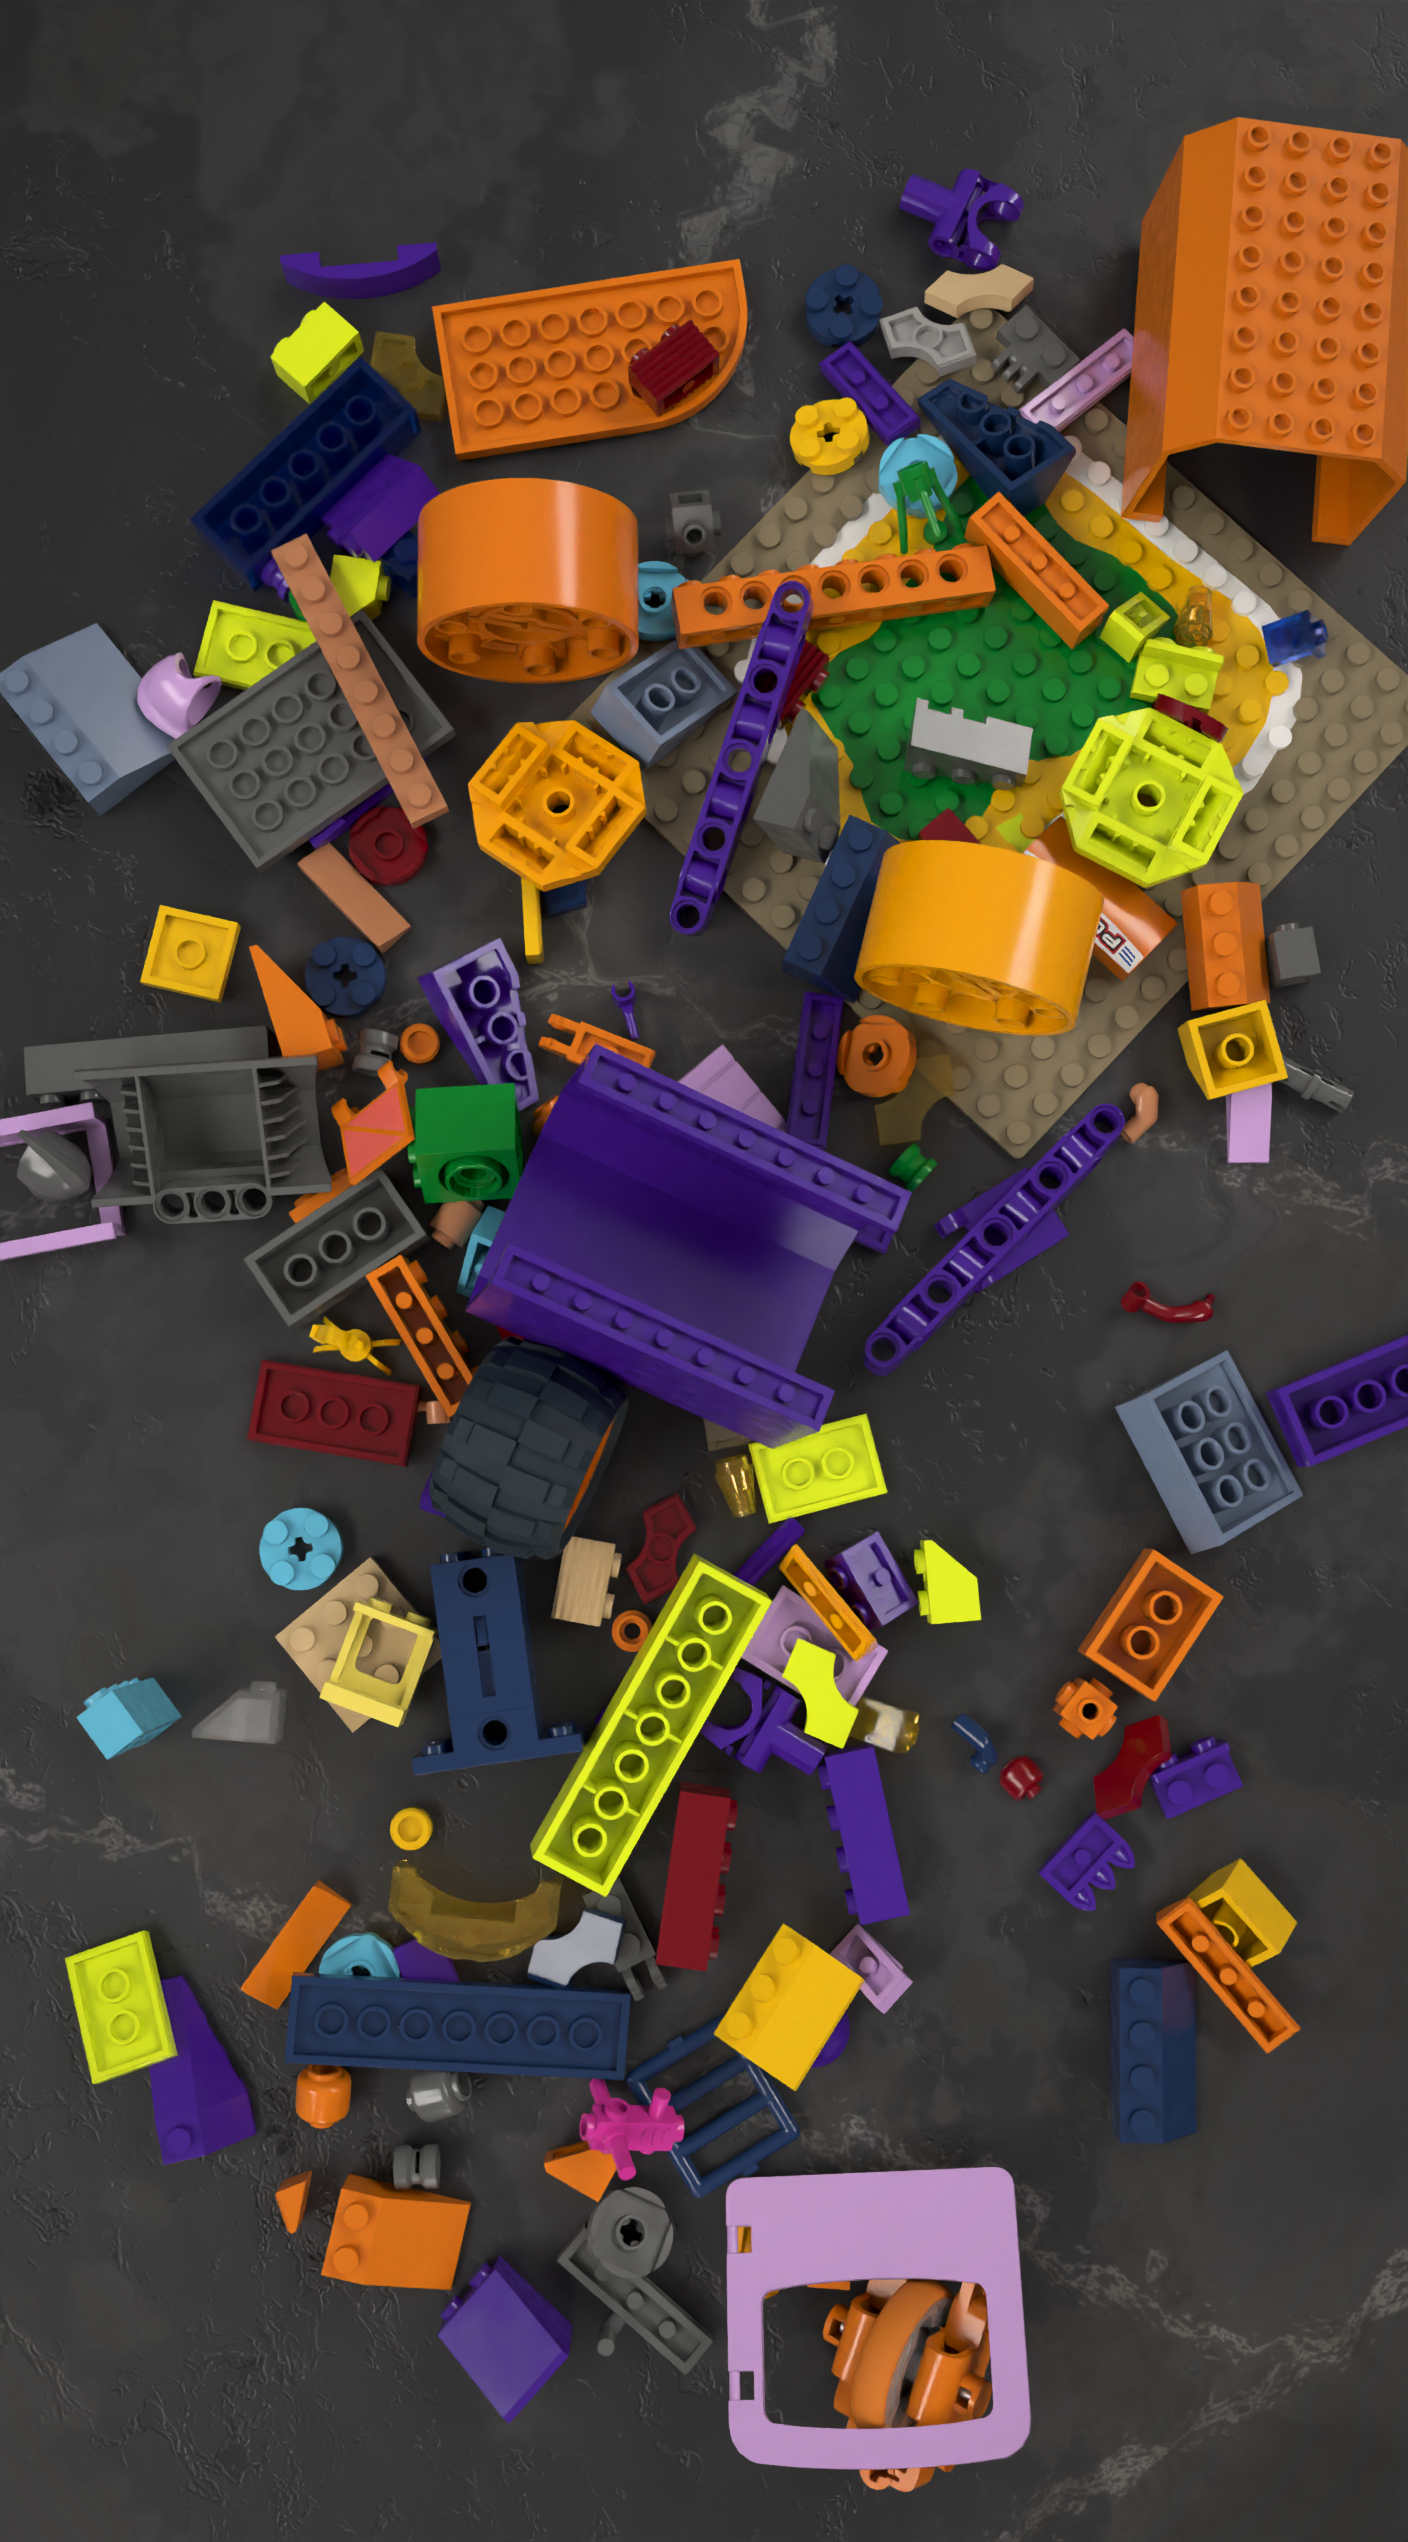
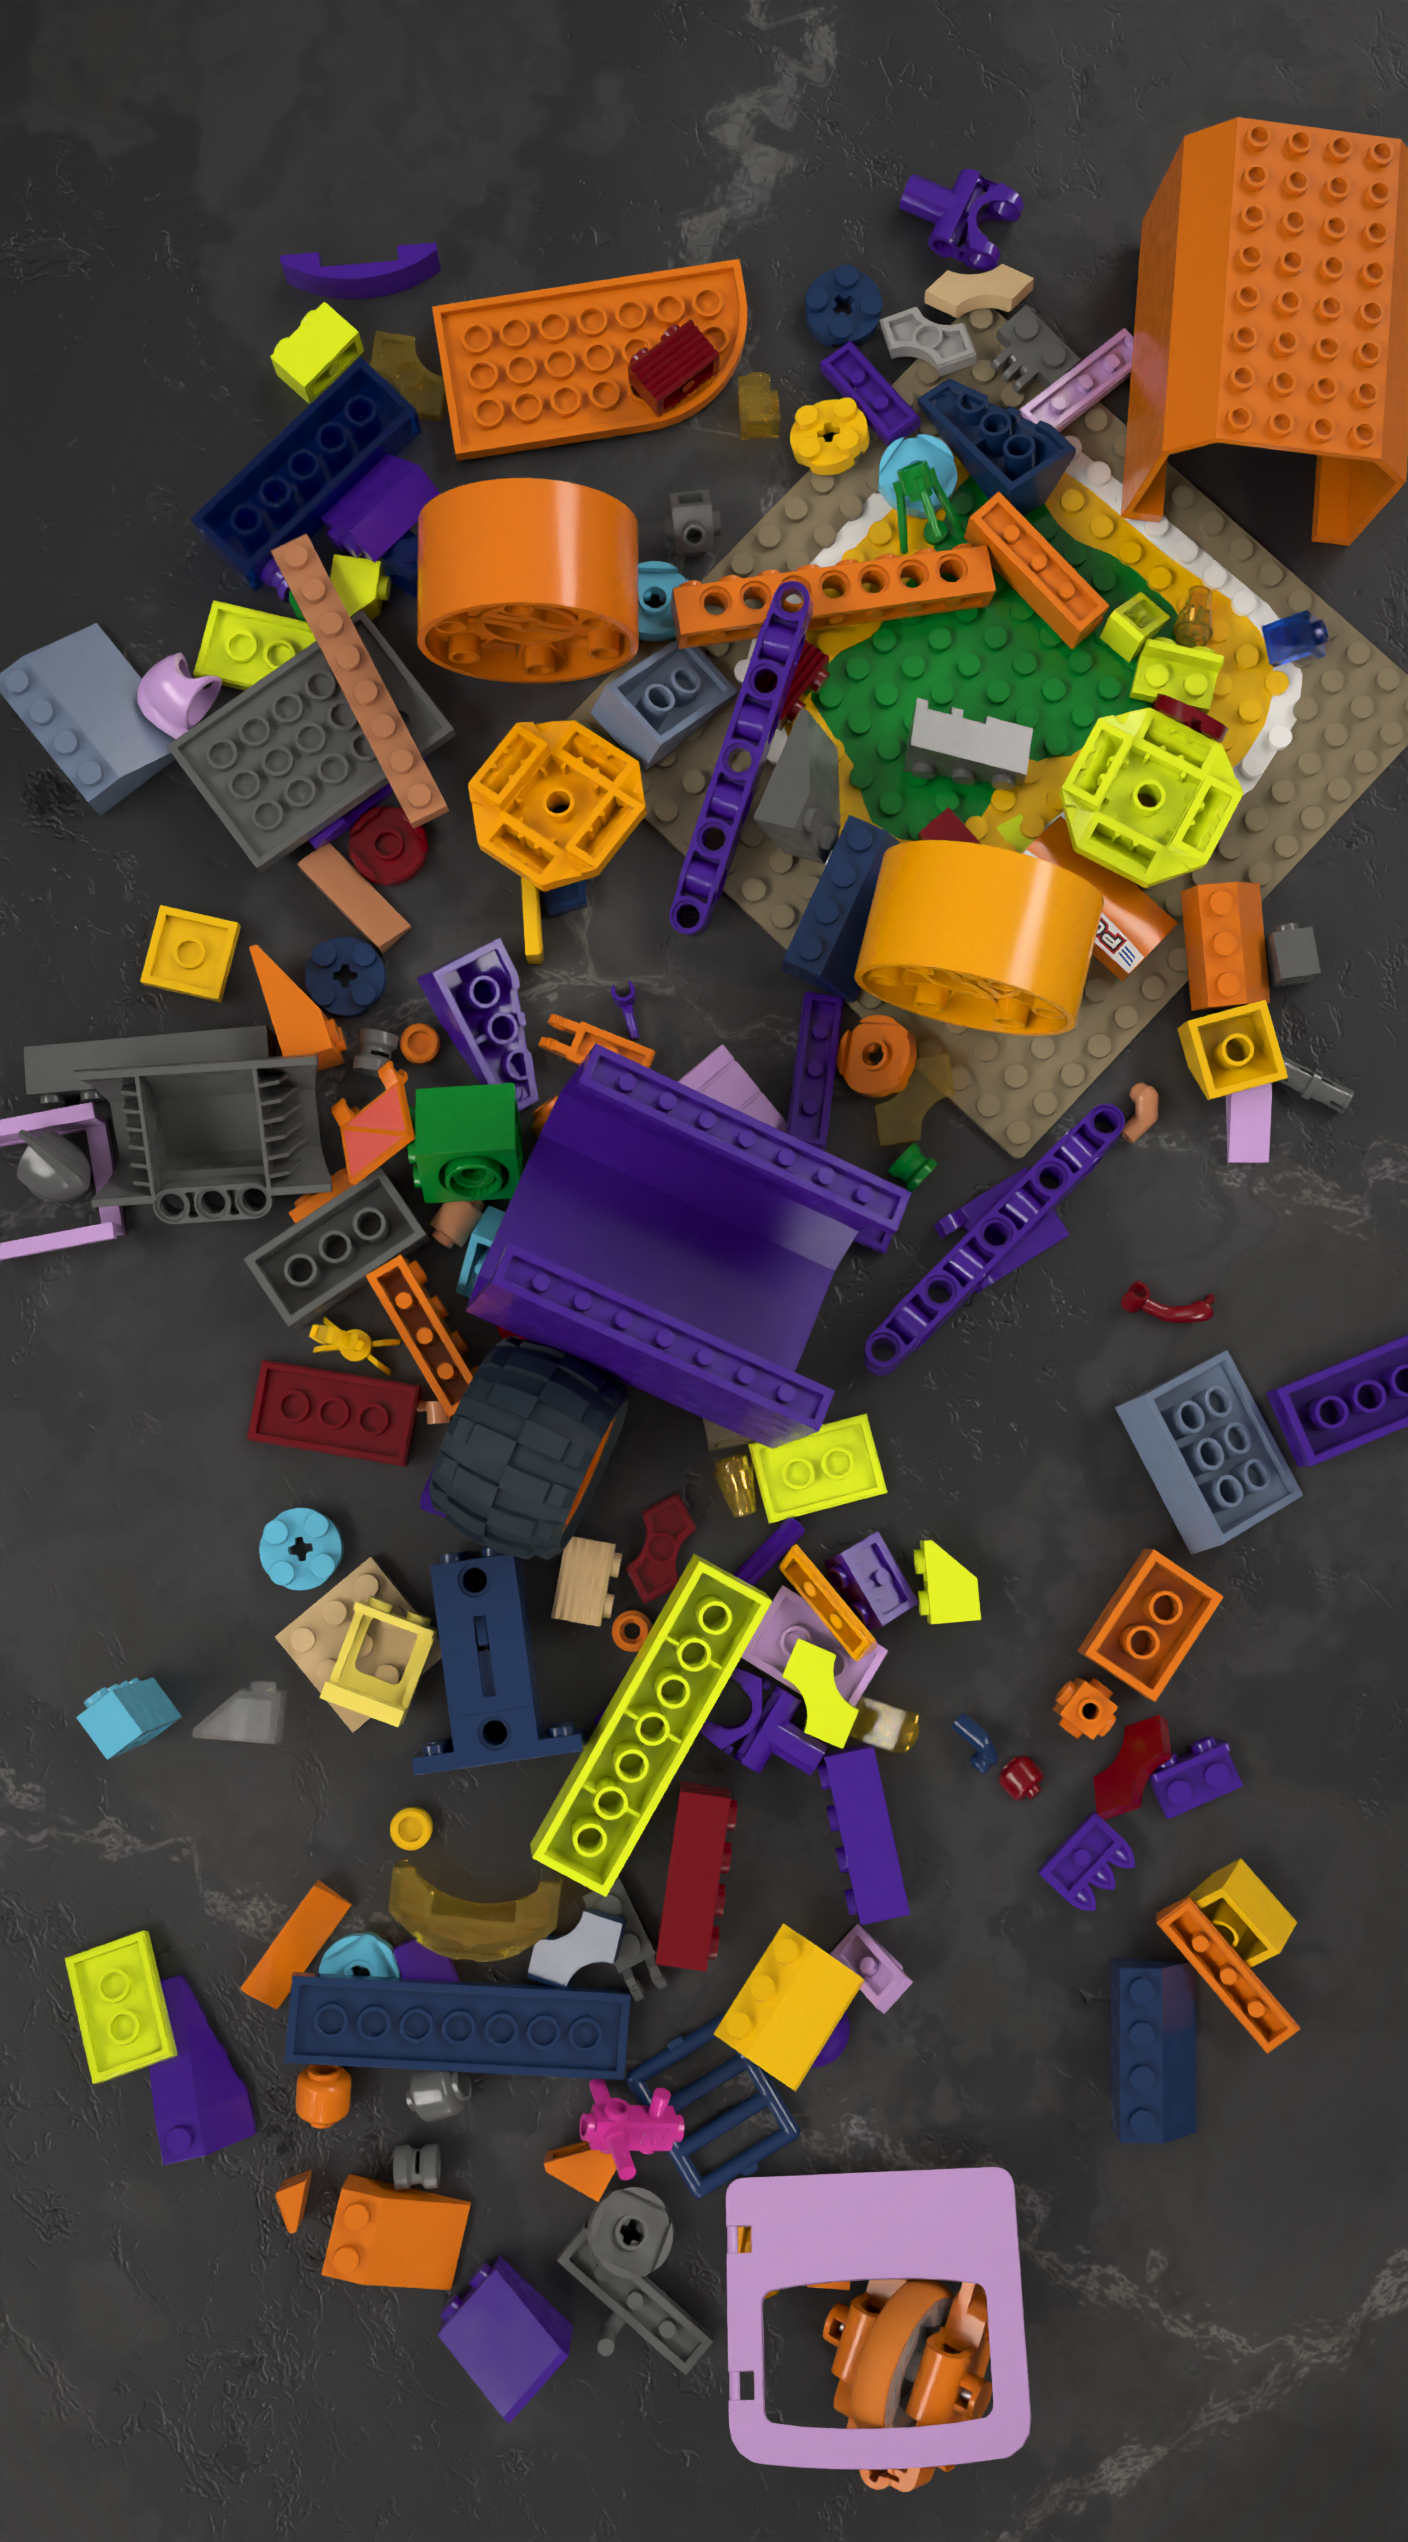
none -> clear yellow brick [737,372,780,440]

